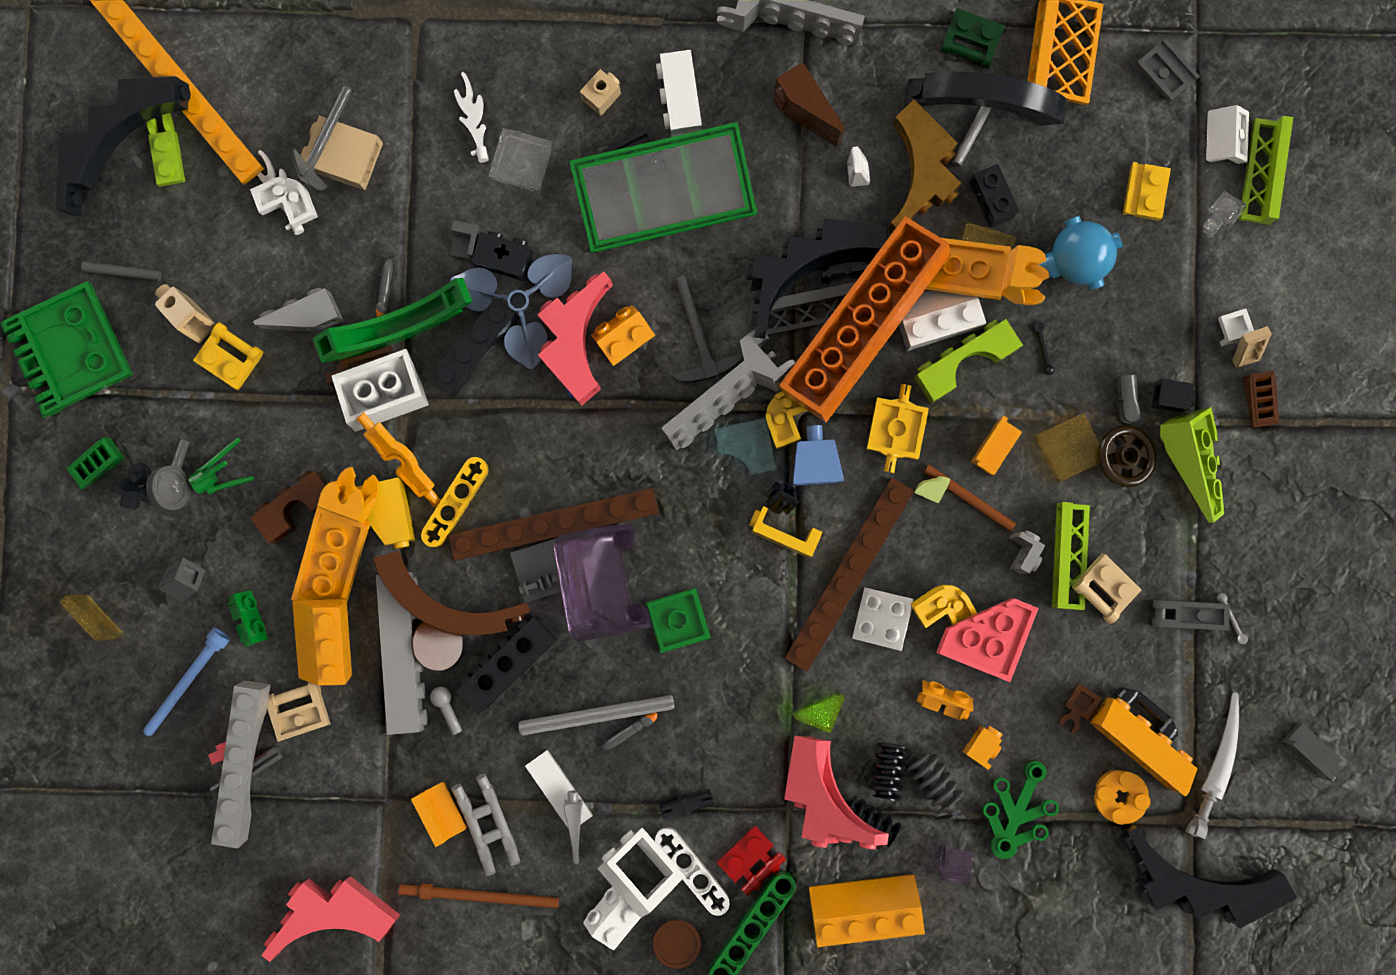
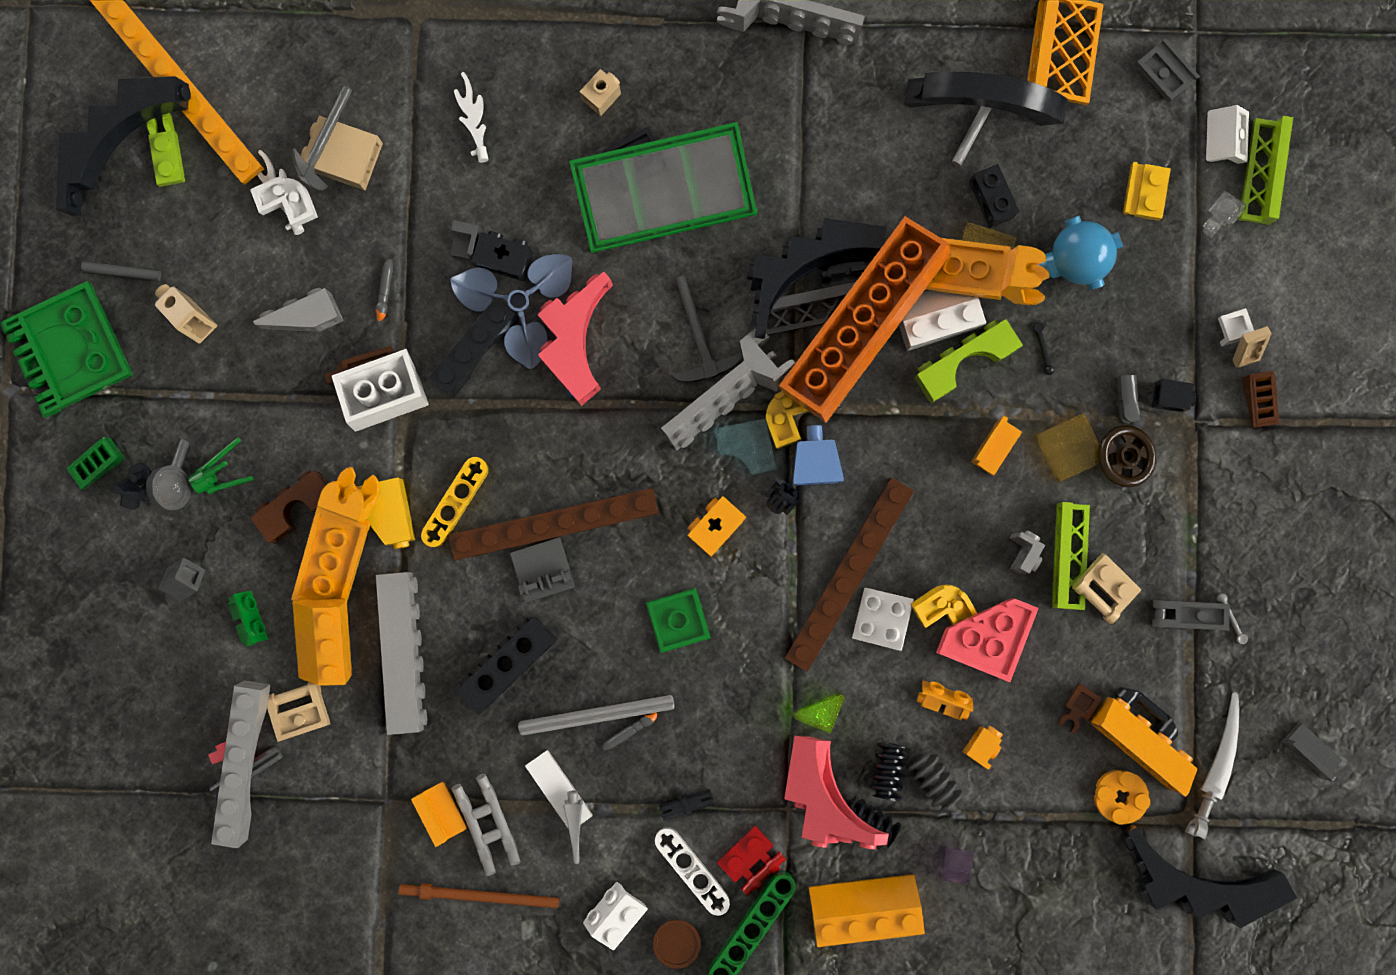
clear yellow tile [60,595,123,641] -> none
medium blue piece [143,628,231,736] -> none
yellow plate [193,322,263,390] -> none
coral arch [261,876,400,962] -> none
green arch [312,278,473,363] -> none
light orange piece [356,412,442,507] -> none
reddish brown arch [373,551,530,635] -> none
piece [411,622,463,671] -> none
light grey bar [430,686,462,735] -> none
clear plate [488,127,553,193] -> none
clear purple windscreen [554,524,651,641] -> none
light orange bracket [591,305,655,366] -> none
white window [597,828,685,918] -> none
white brick [656,50,702,137] -> none
yellow panel [749,506,823,558] -> none
reddish brown slope [773,62,845,146] -> none
white slope [847,146,870,187] -> none
yellow plate [866,384,929,473] -> none
pearl gold arch [888,100,961,233] -> none
yellowish green tile [915,476,950,503] -> none
dark orange bar [923,464,1016,532] -> none
dark green plate [940,8,1005,69] -> none
green plant [982,760,1059,859] -> none
lime wedge [1160,407,1224,523] -> none
none -> light orange brick [687,496,746,557]

